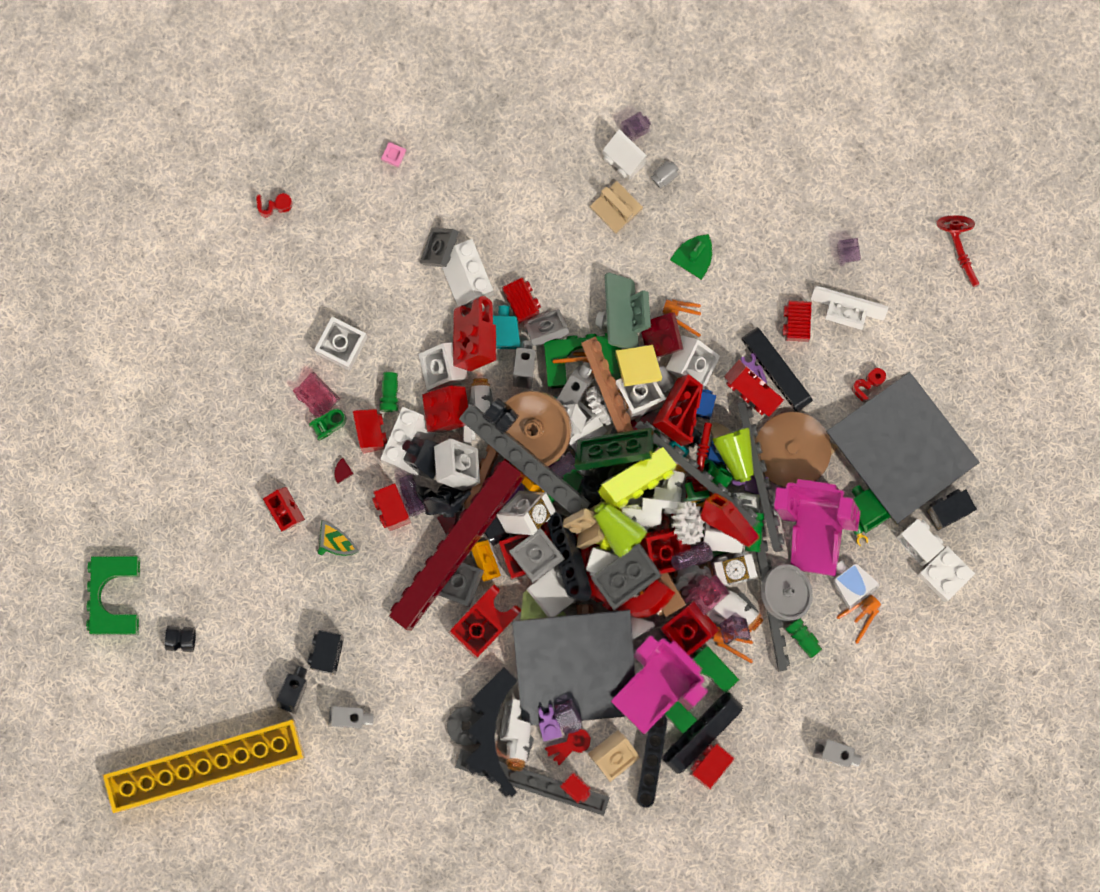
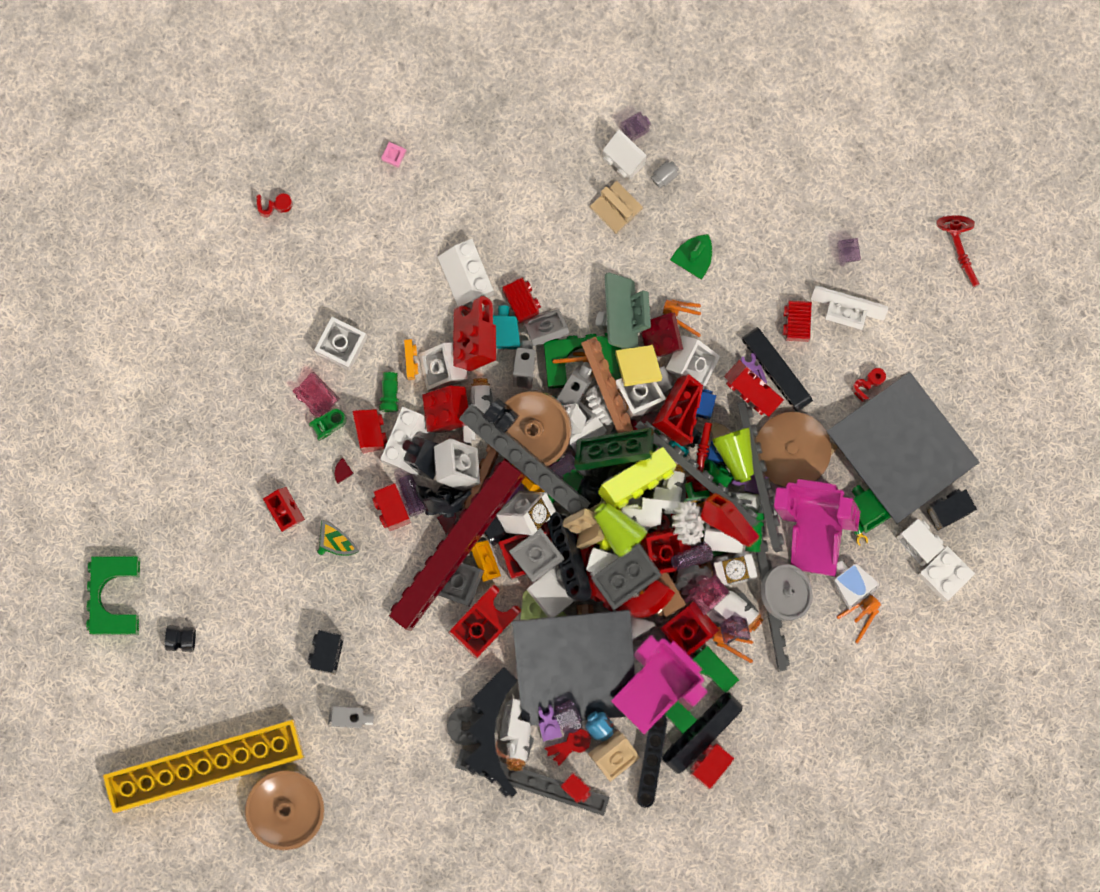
black torso [276,666,308,714] -> none
dark grey plate [420,228,459,267] -> none
green axle [785,618,822,658] -> none
light grey torso [812,738,862,767] -> none
none -> medium nougat dish [245,771,324,850]
none -> light orange plate [404,339,419,380]
none -> dark azure head [585,712,614,742]

